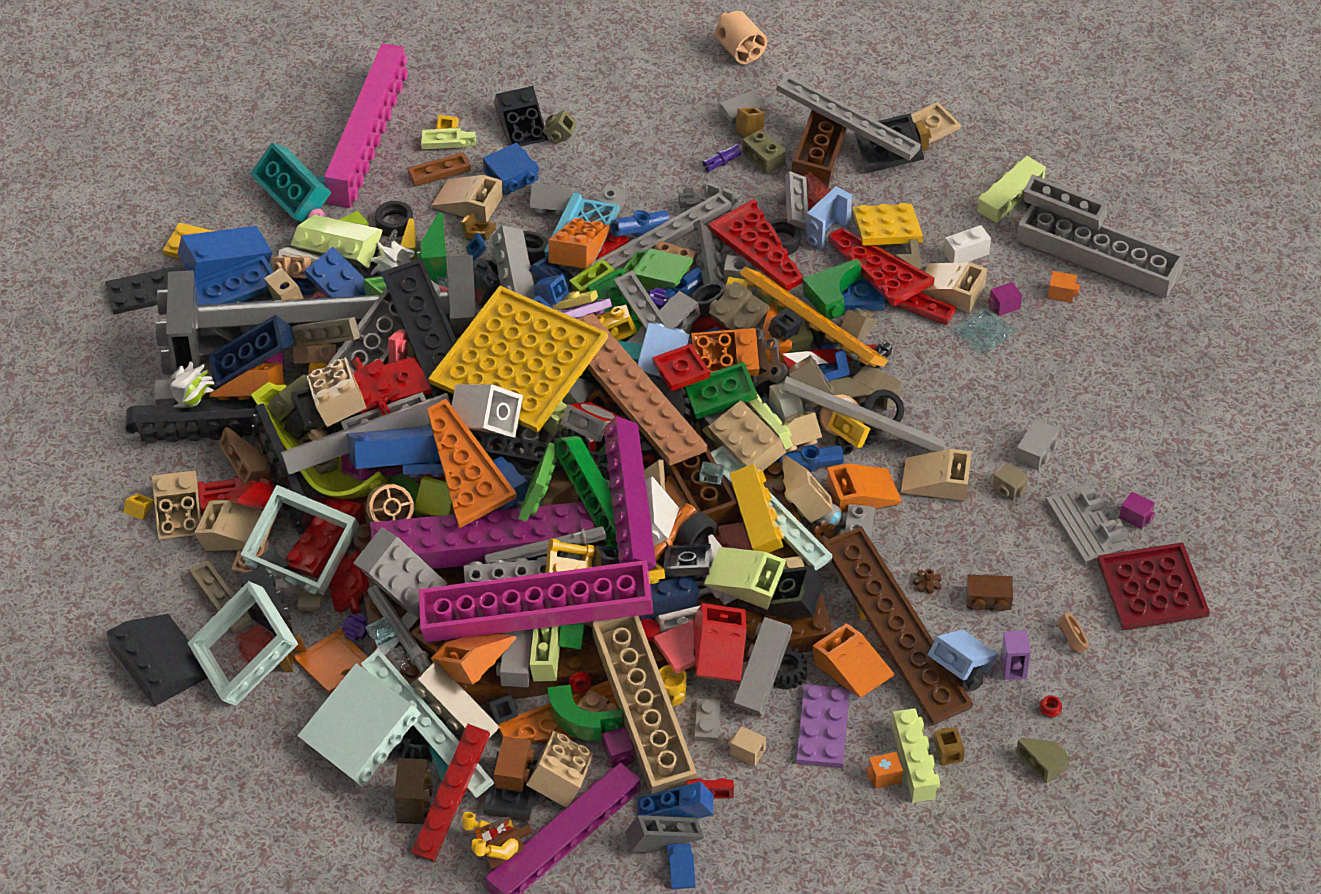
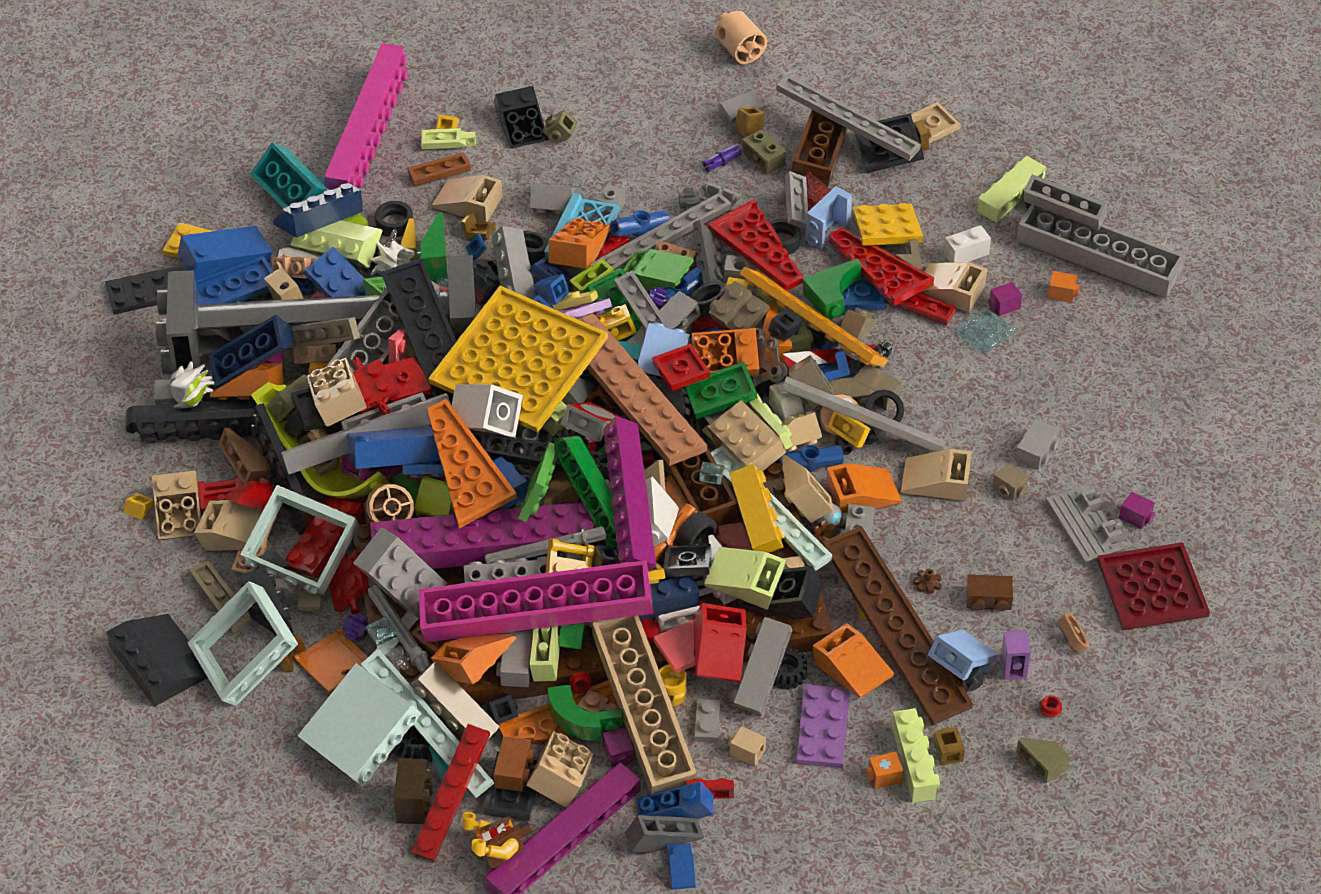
clear red arch [236,625,273,676] -> none
blue brick [483,143,539,195] -> none
none -> dark blue slope [273,183,363,238]

